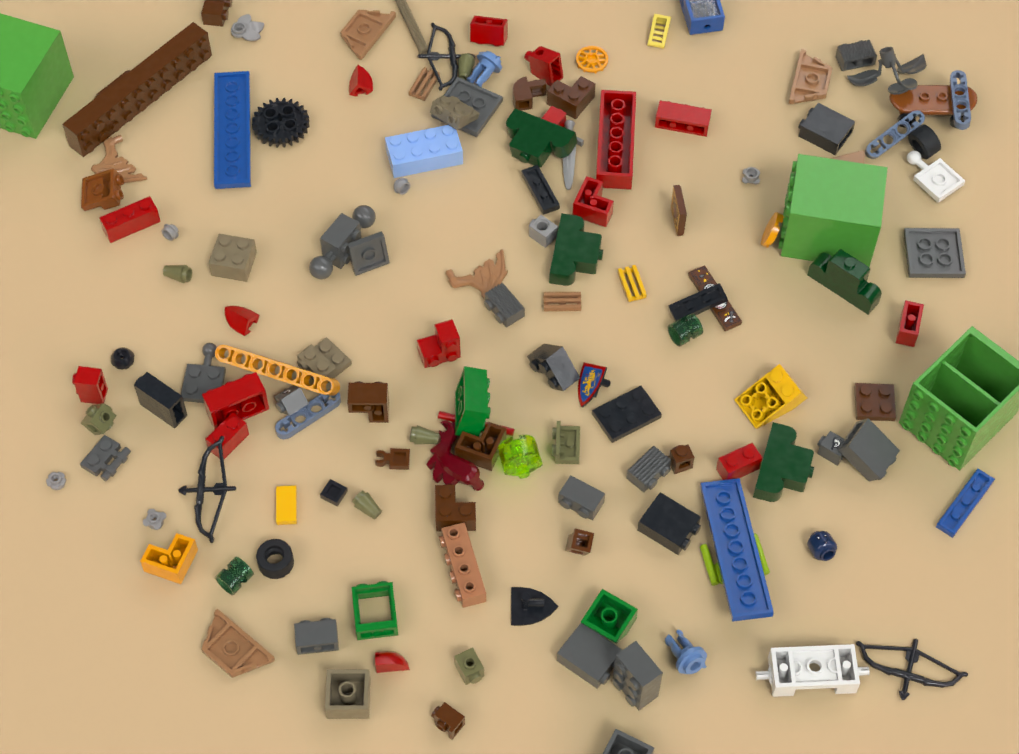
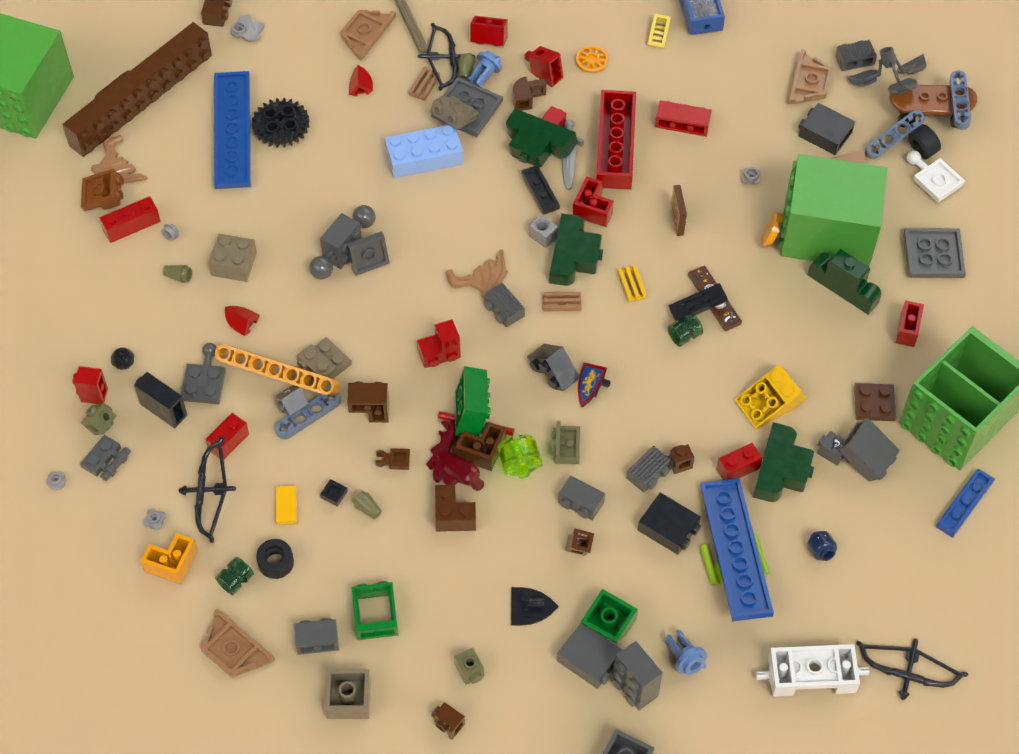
red brick [202,372,269,429] -> none
red brick [375,651,410,673] -> none
light grey plate [394,178,410,195] -> none
olive cone [410,425,439,444] -> none
nougat brick [439,522,486,608] -> none
reddish brown brick [547,76,596,119] -> none
black plate [592,385,662,443] -> none

